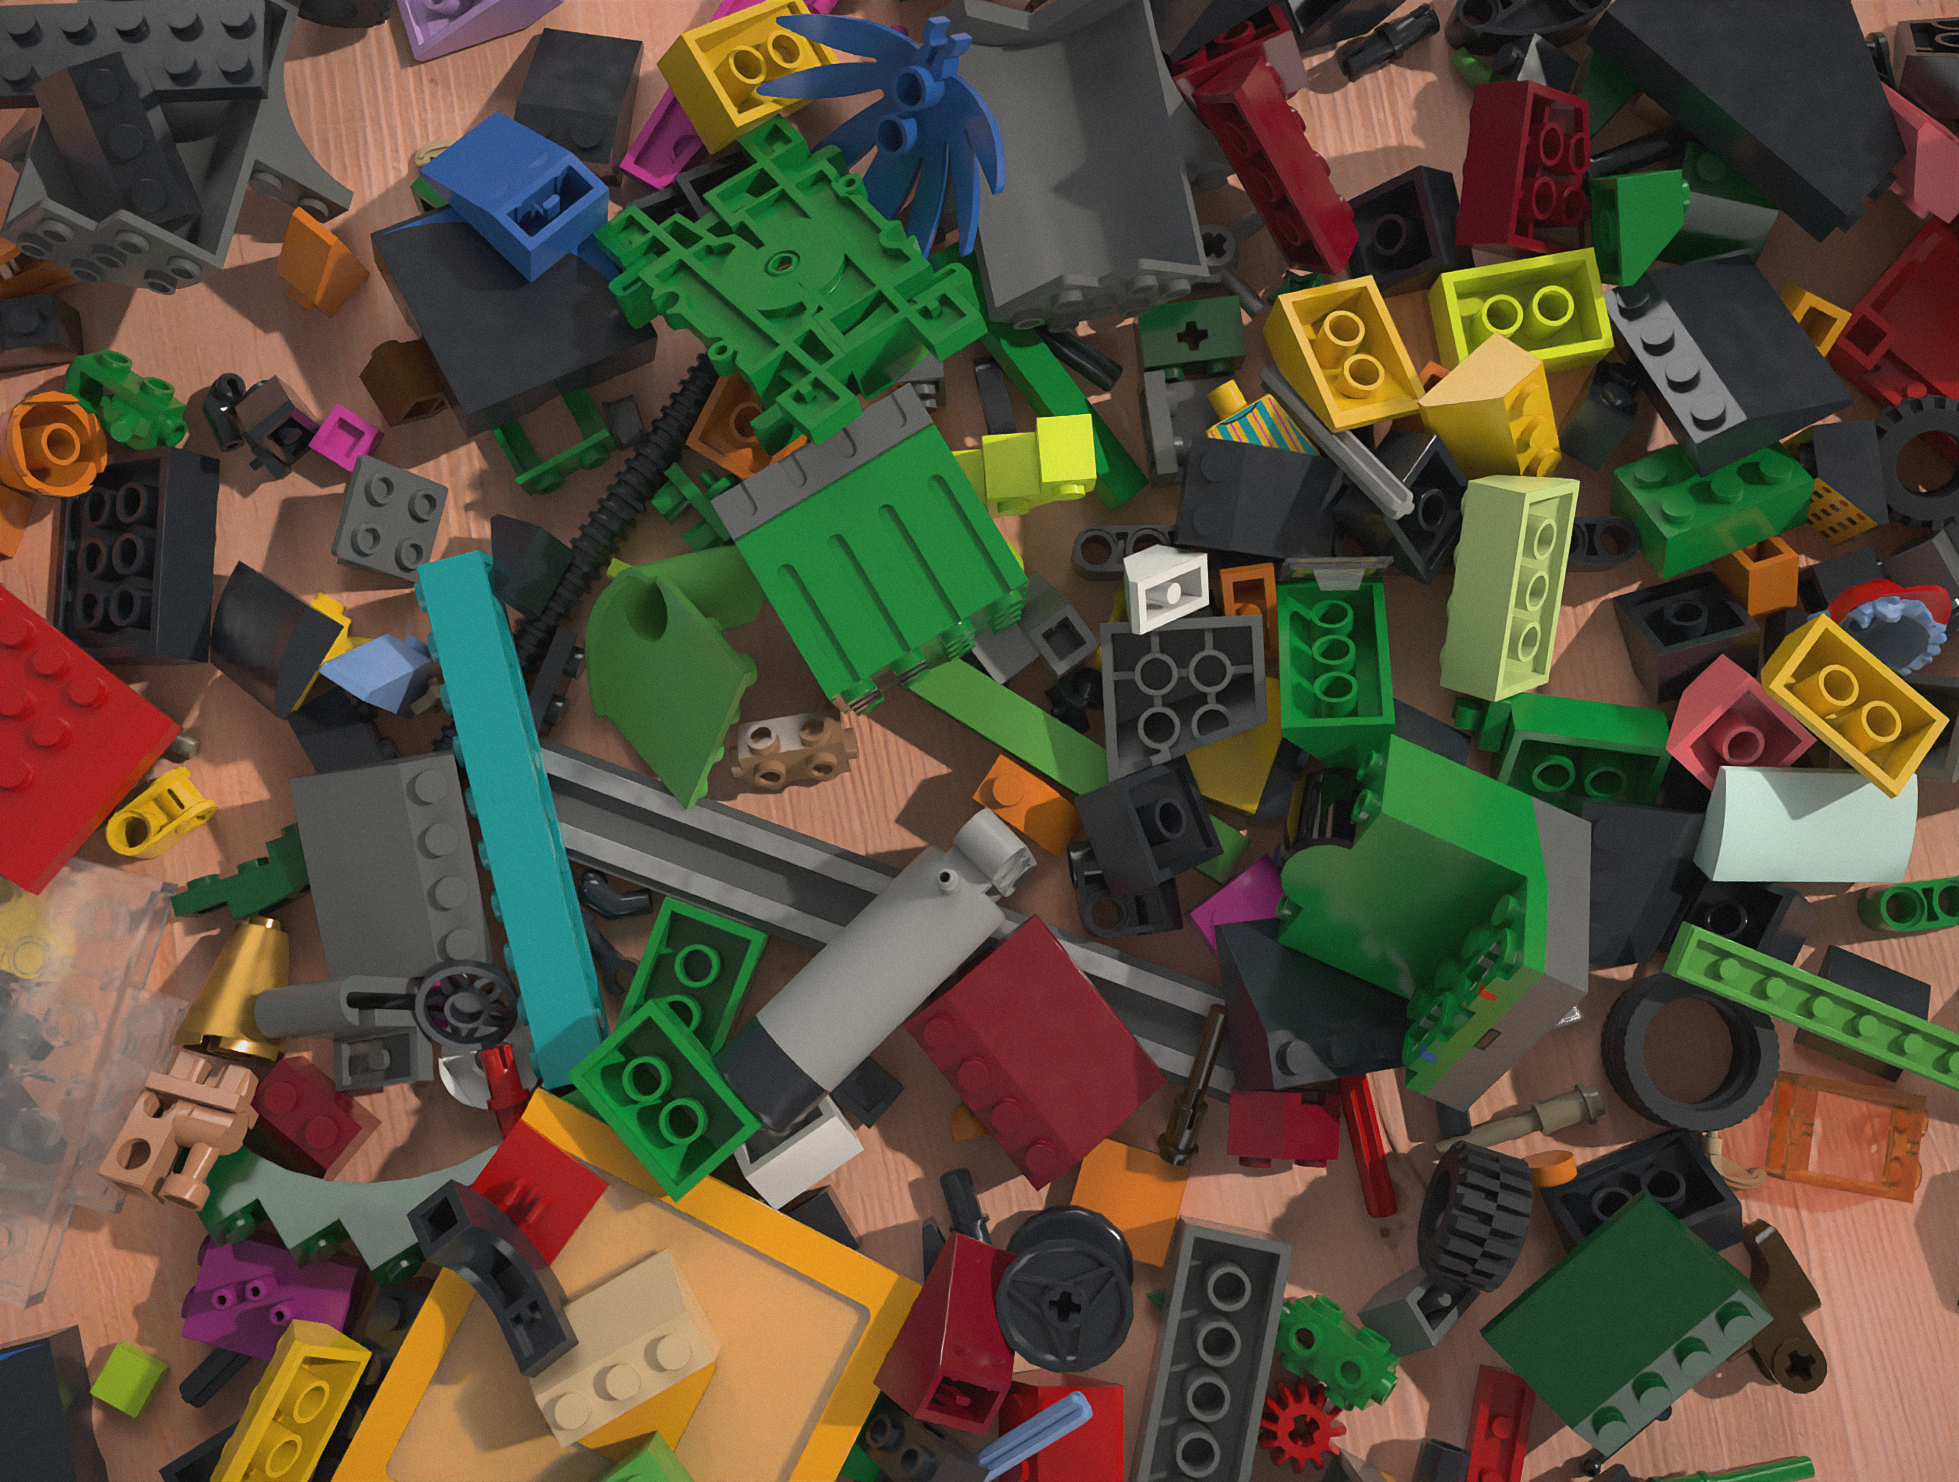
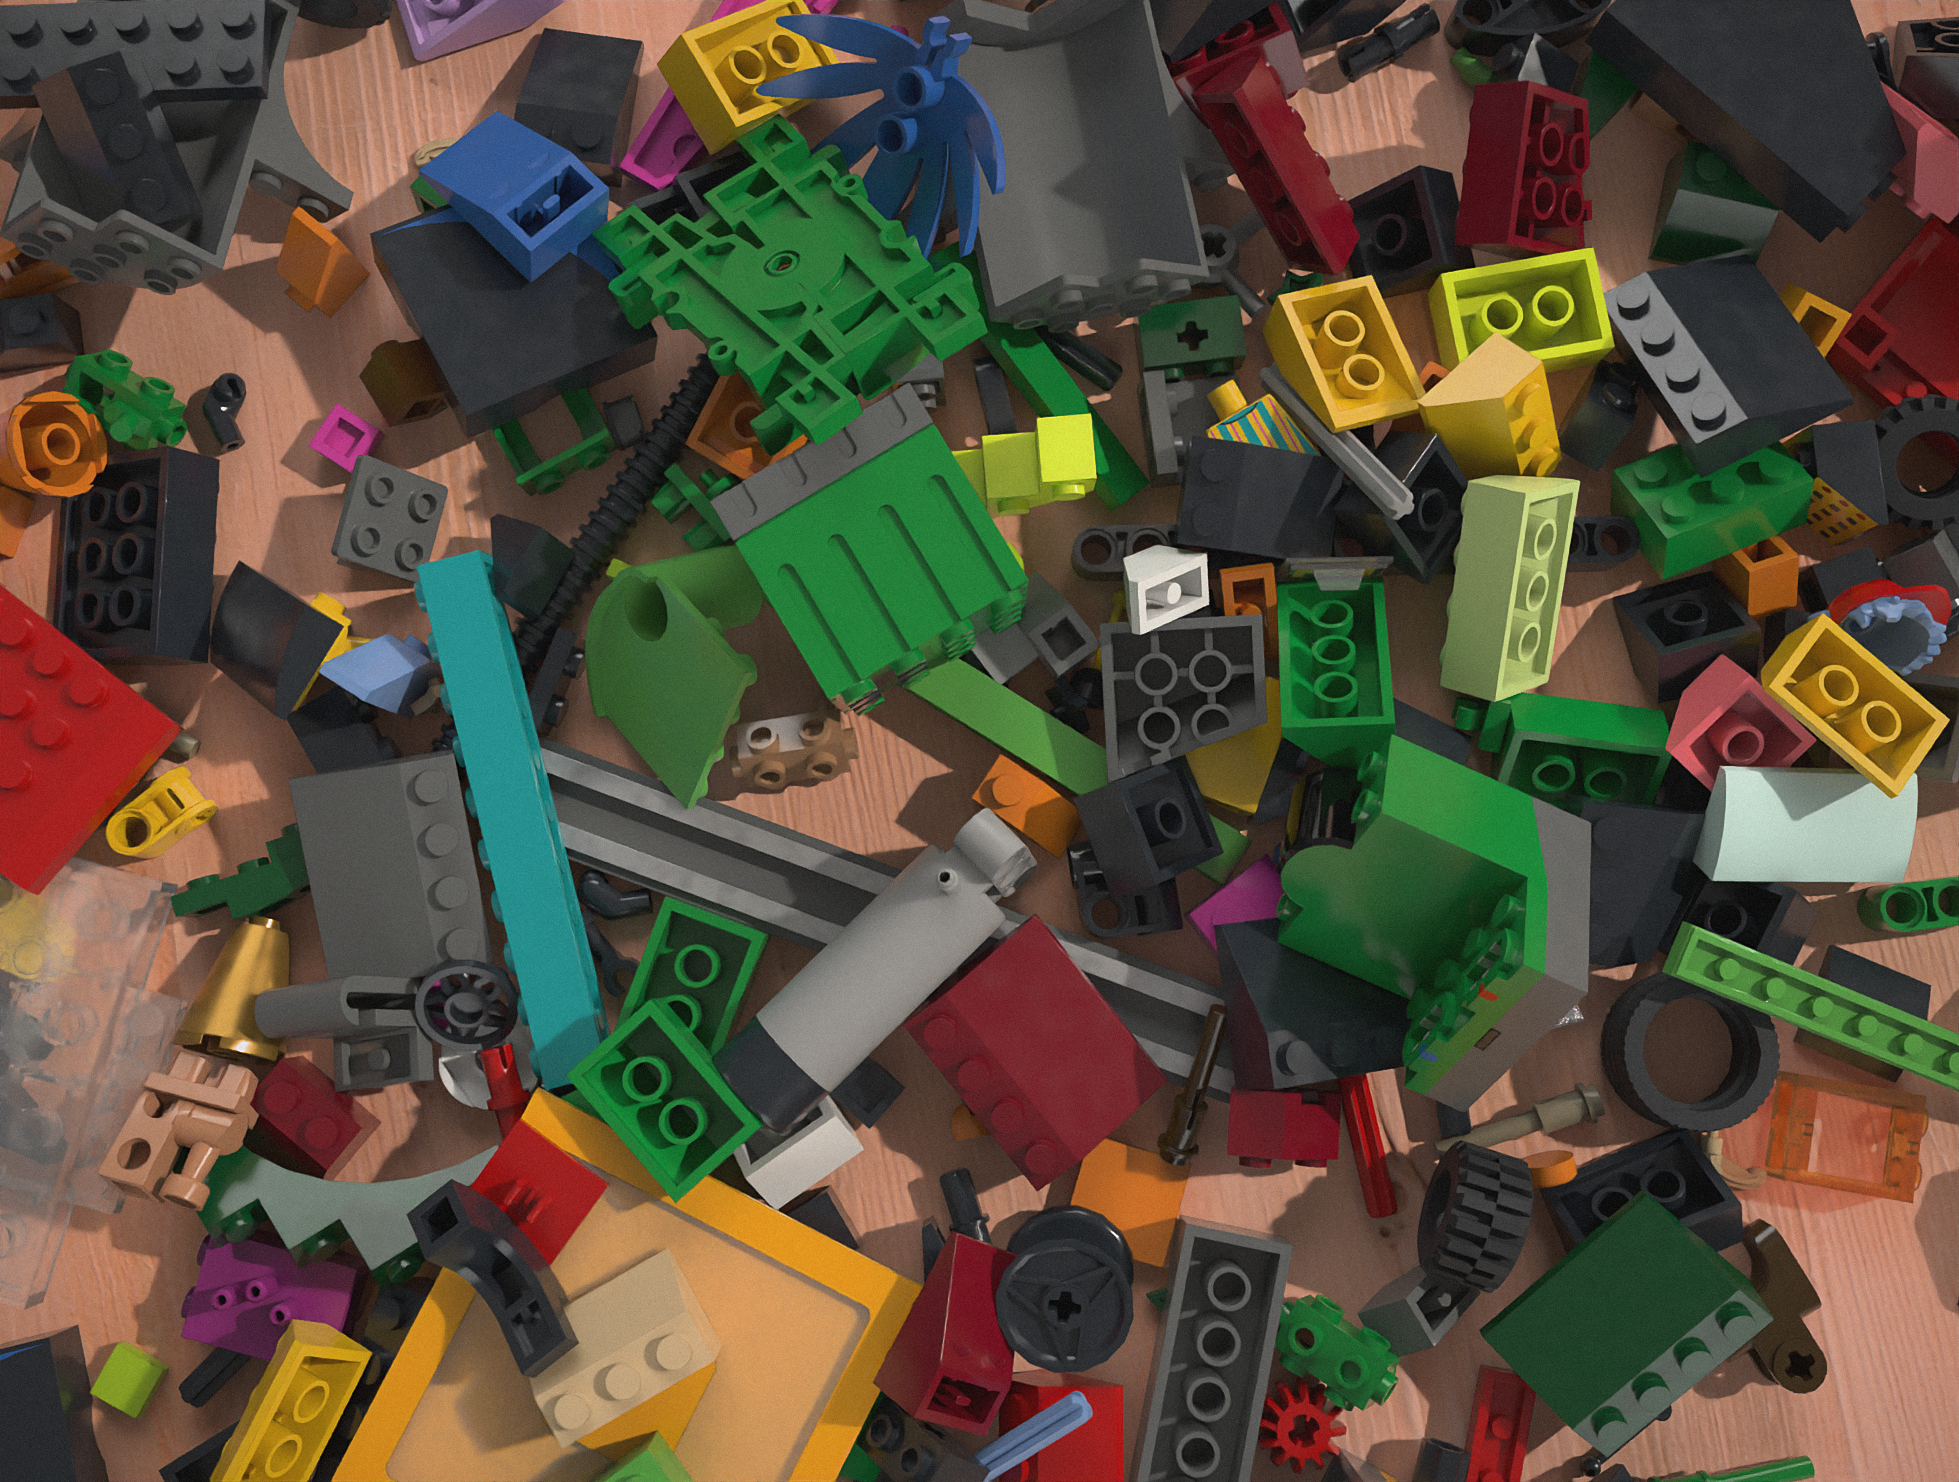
black slope [234,375,322,466] -> none
black piece [242,431,292,480] -> none
black pin [1582,120,1690,195] -> none
green slope [1588,169,1690,287] -> none

